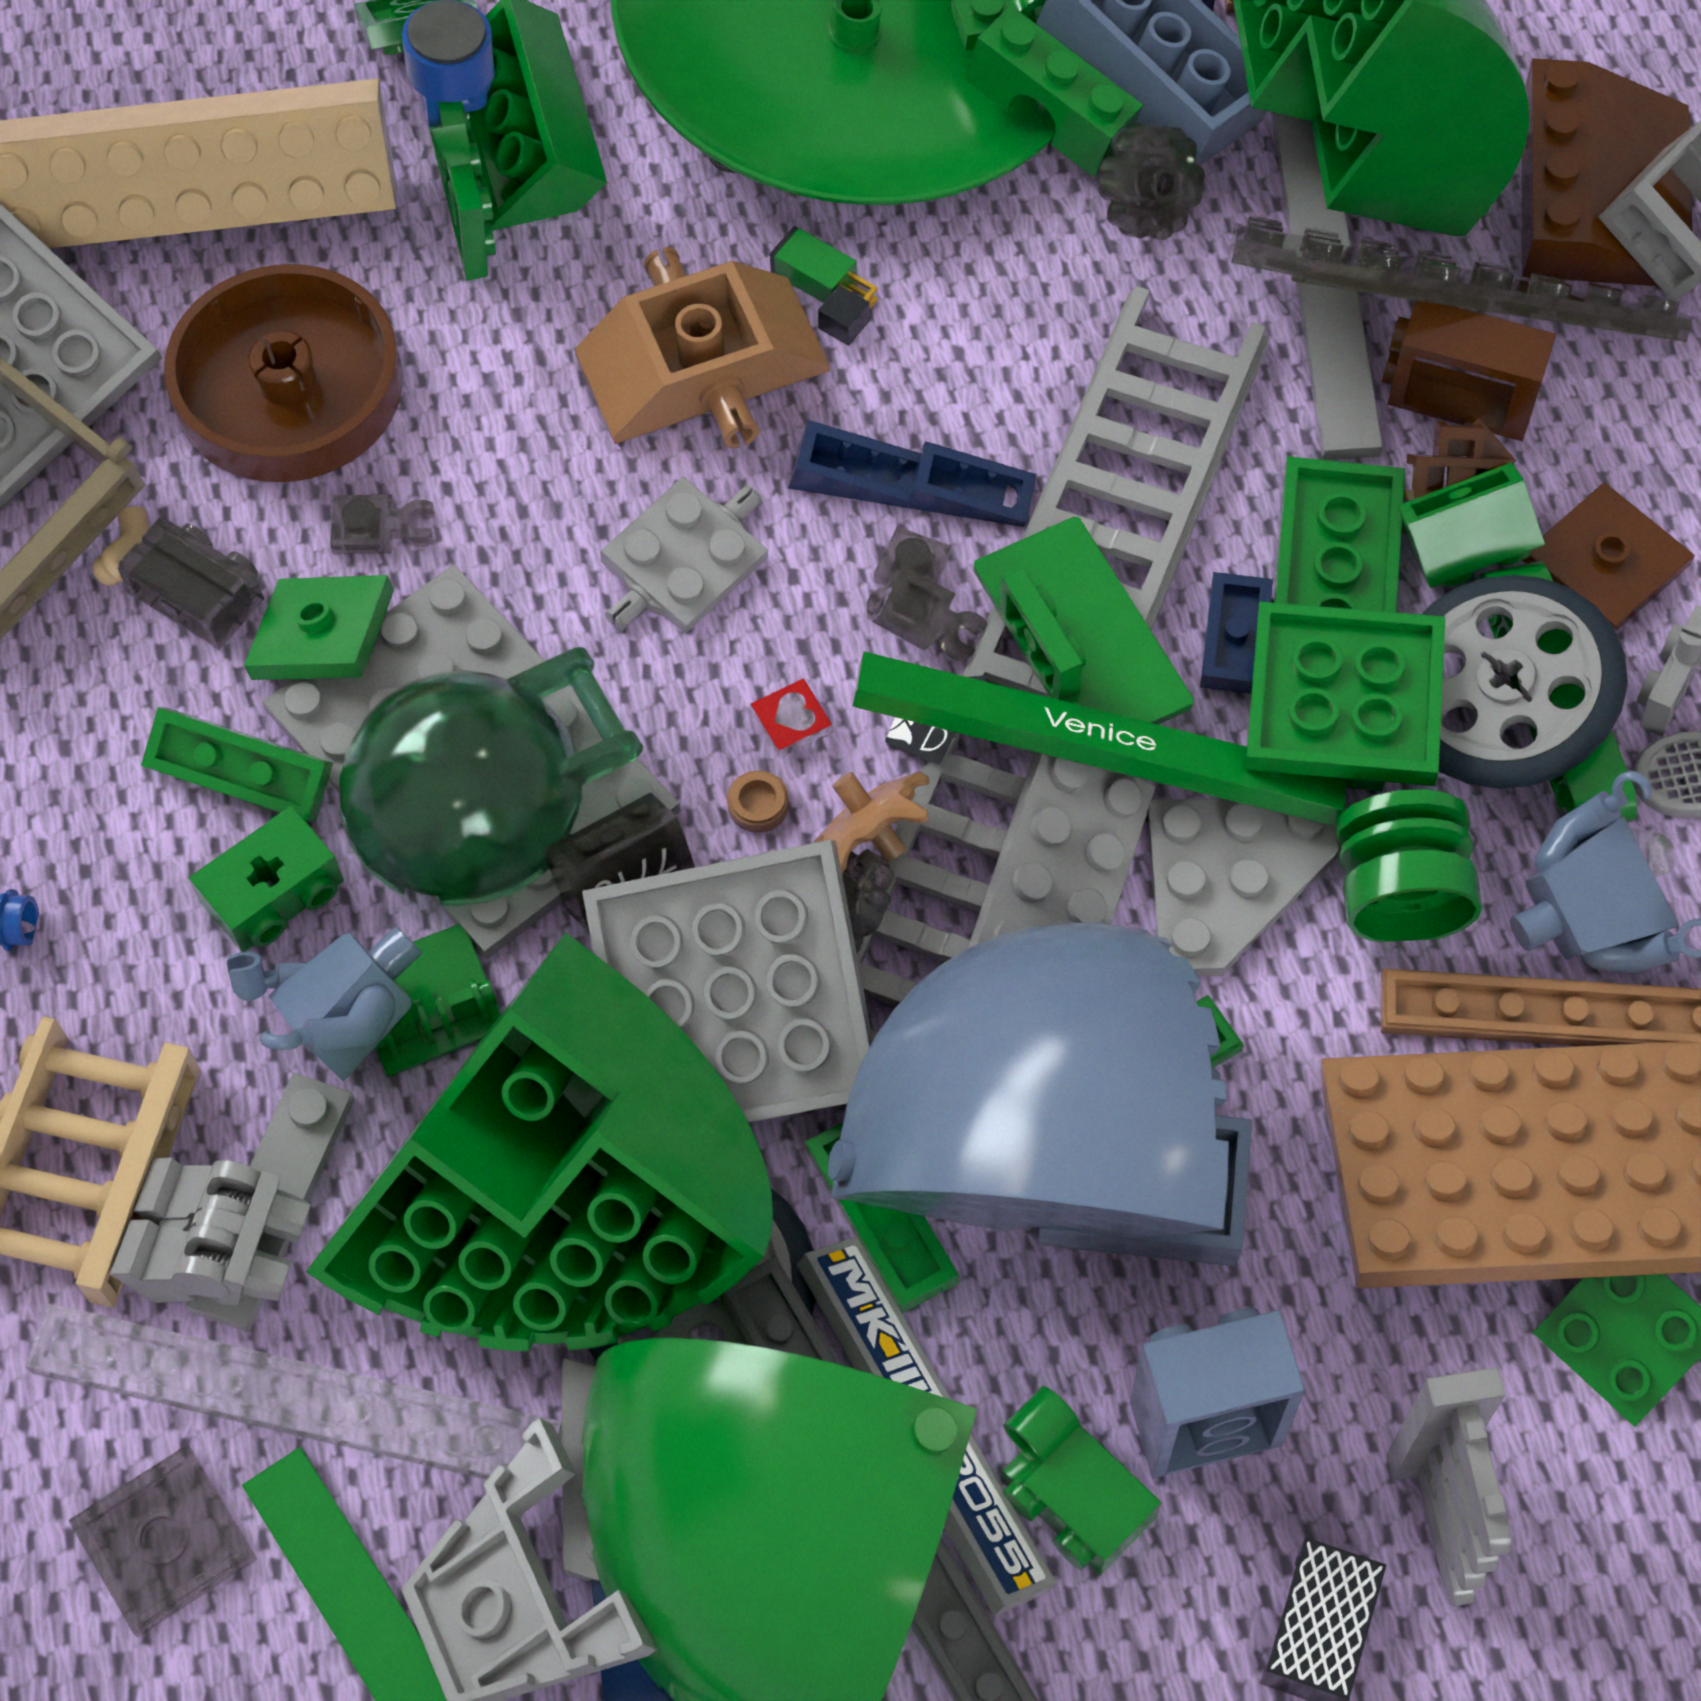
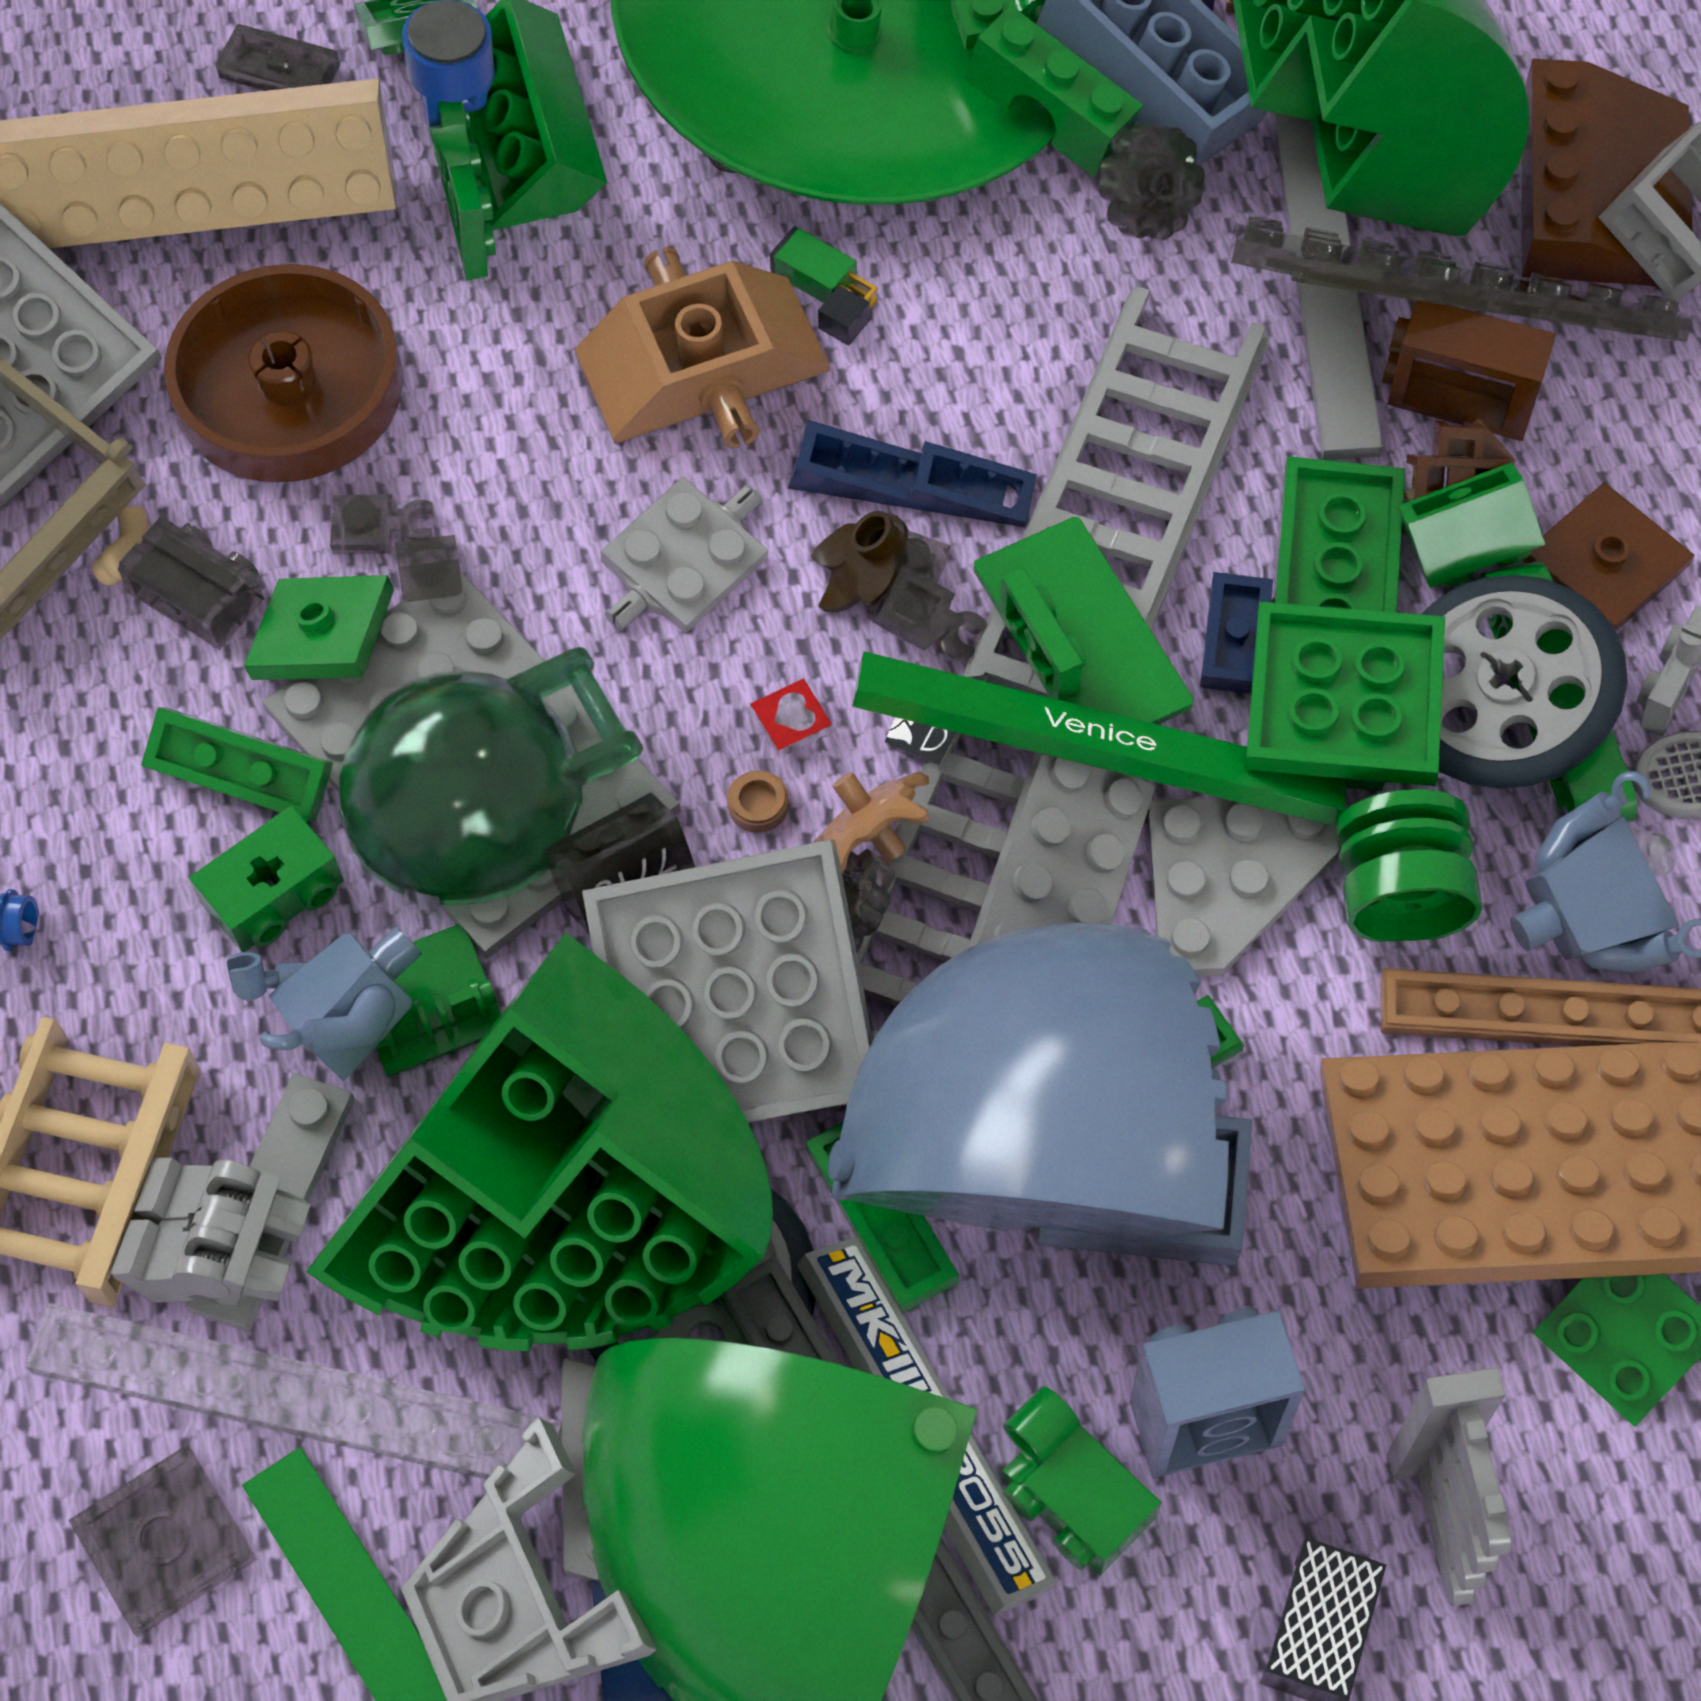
none -> clear smoke plate [215,24,340,91]
none -> clear smoke bracket [395,535,463,602]
none -> dark brown plate [810,511,908,612]

